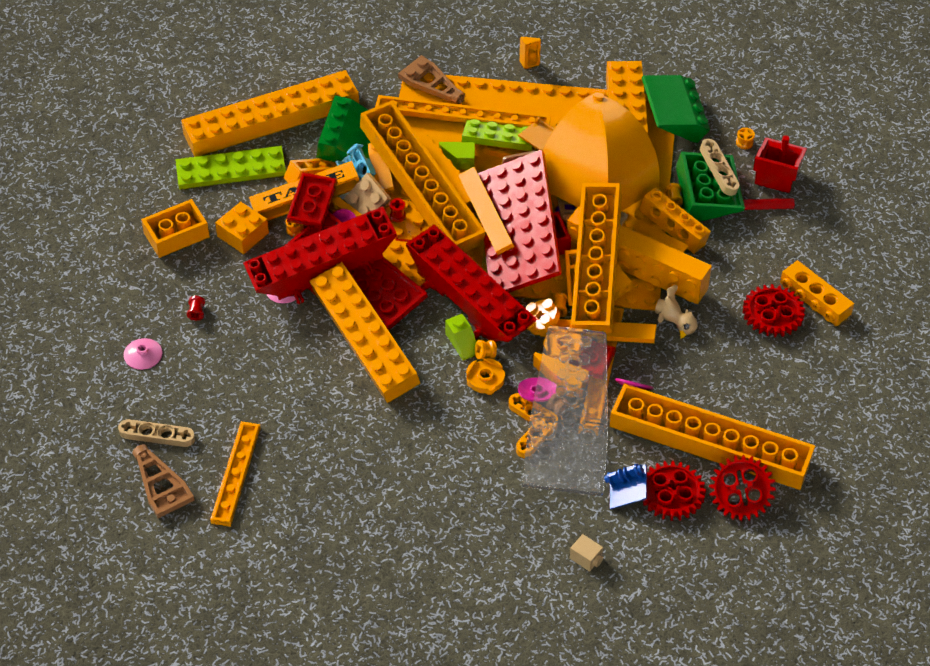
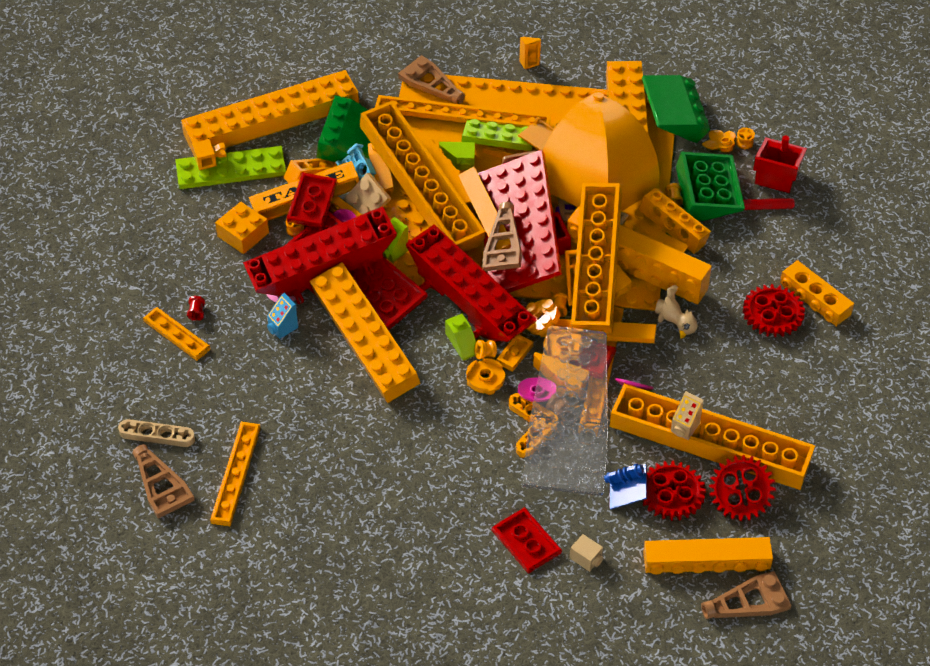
bright pink dish [124,338,163,370] -> none
light orange brick [141,199,209,258] -> none
red bush [389,198,406,223] -> none
tan beam [700,139,740,196] -> none
none -> light orange tile [143,307,211,361]
none -> light orange brick [192,139,227,170]
none -> dark azure slope [267,293,298,339]
none -> lime slope [382,217,408,263]
none -> medium nougat plate [482,202,522,272]
none -> red tile [491,507,562,574]
none -> light orange plate [496,335,533,372]
none -> light orange brick [643,537,773,575]
none -> tan slope [671,391,704,440]
none -> medium nougat plate [701,571,791,619]
none -> light orange plate [702,130,736,153]

